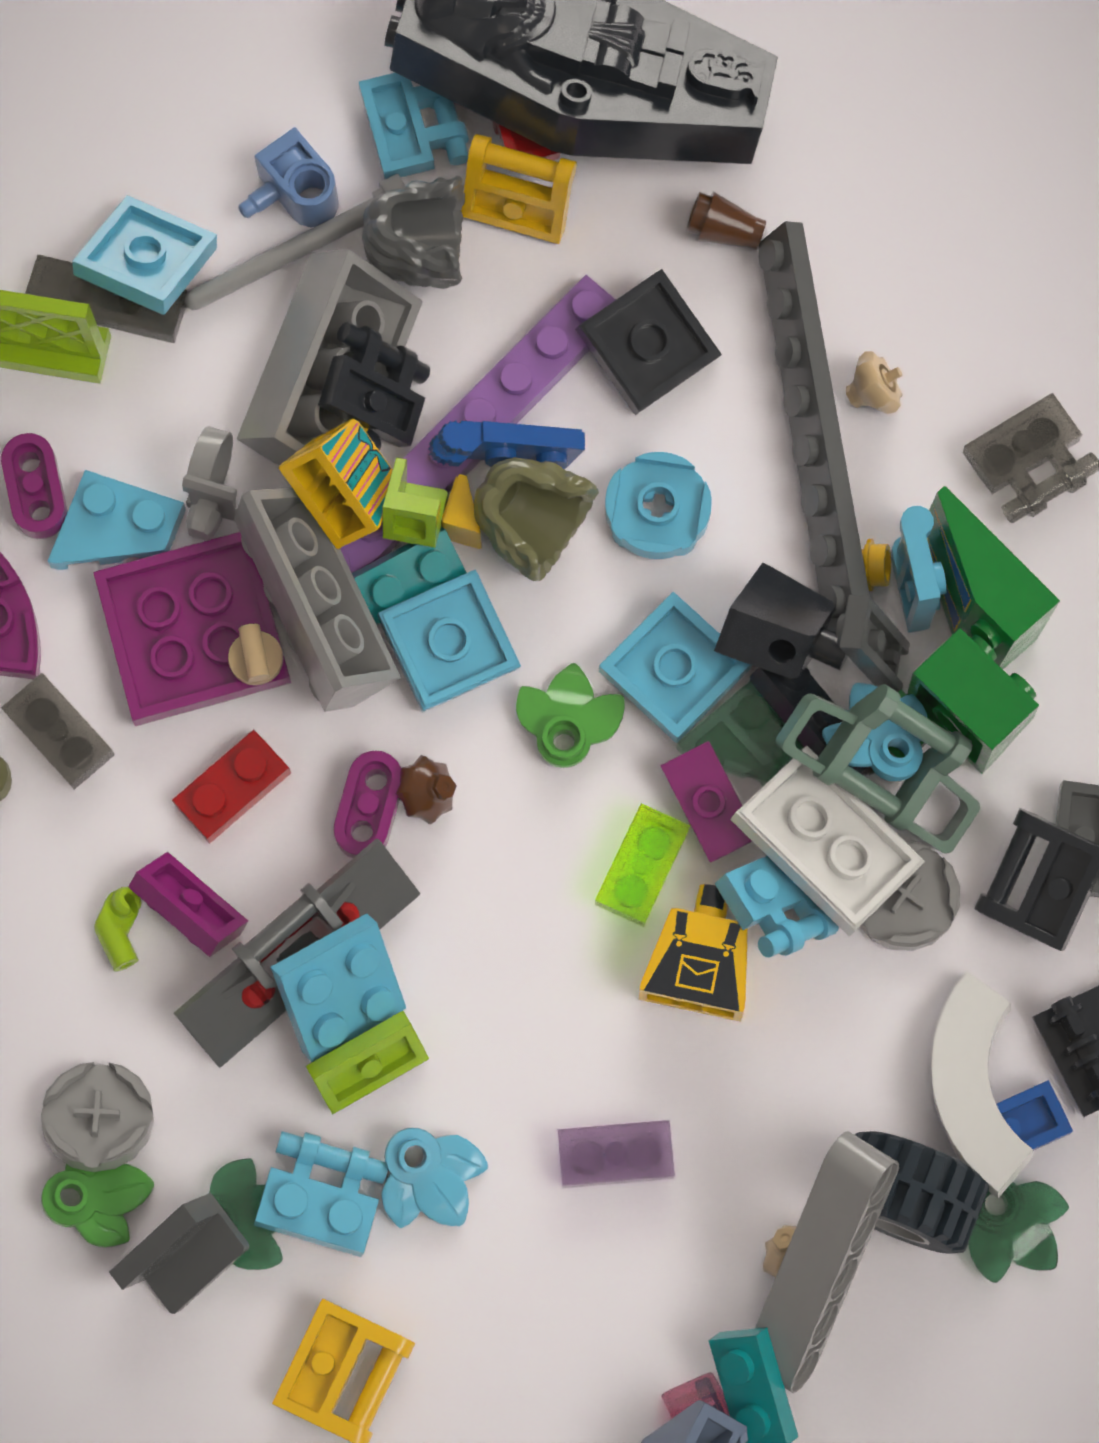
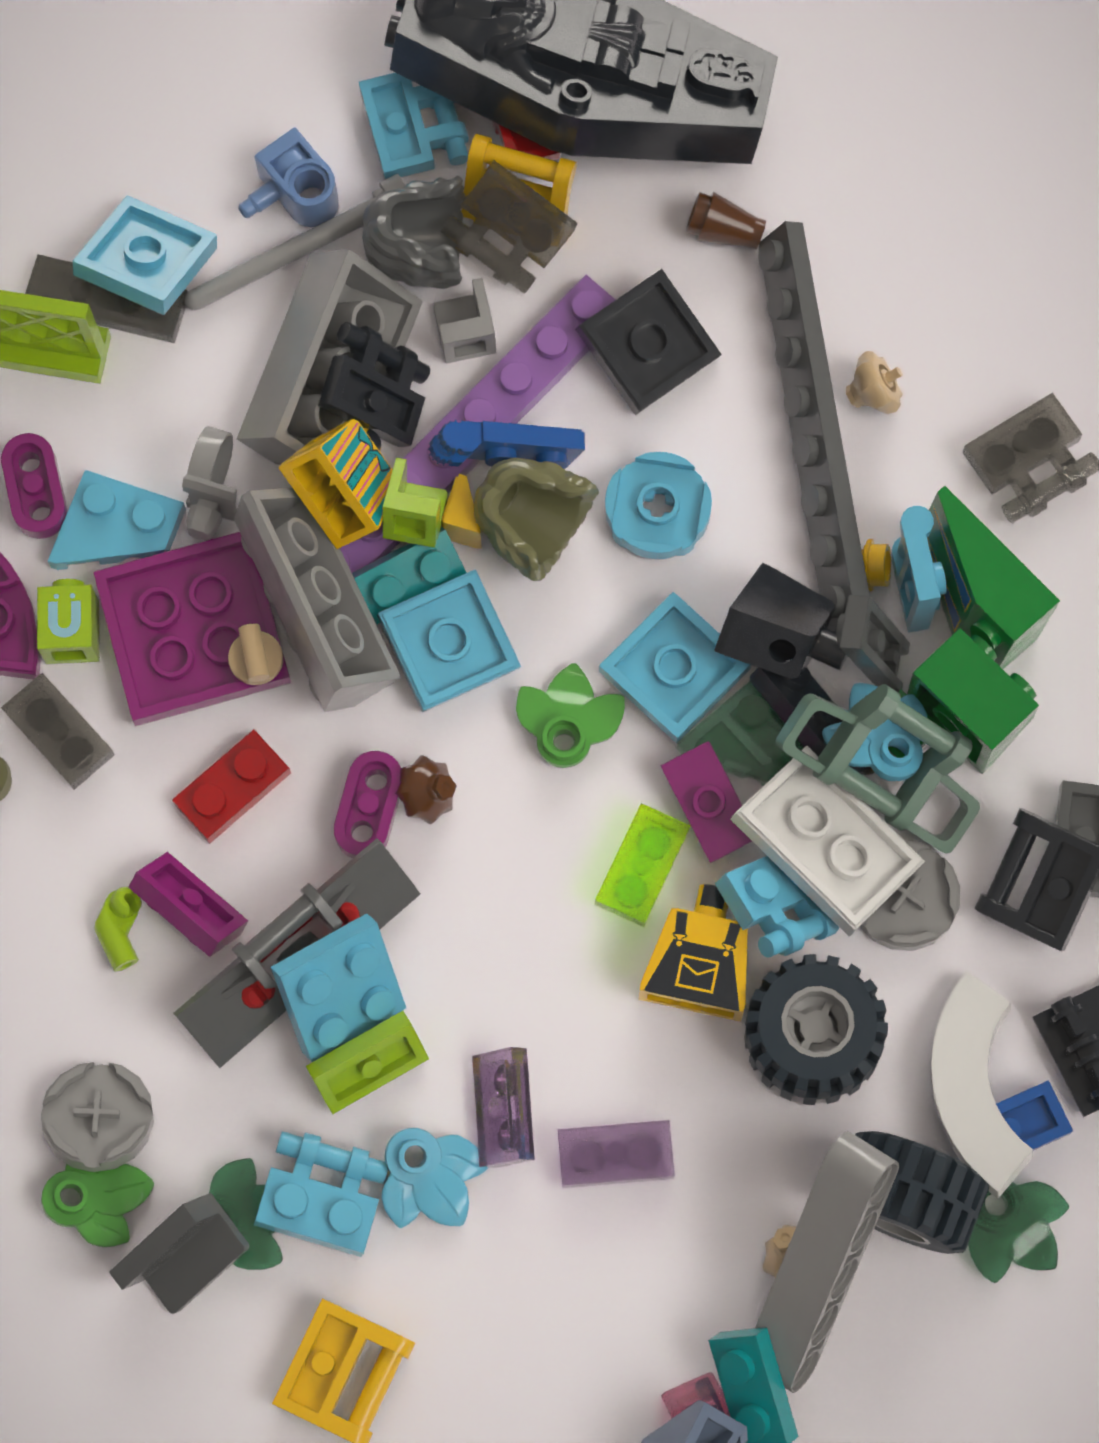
none -> lime brick [37,579,100,664]
none -> light grey panel [433,278,496,364]
none -> clear smoke plate [440,160,578,294]
none -> clear purple plate [472,1047,535,1168]
none -> black wheel [744,954,888,1105]

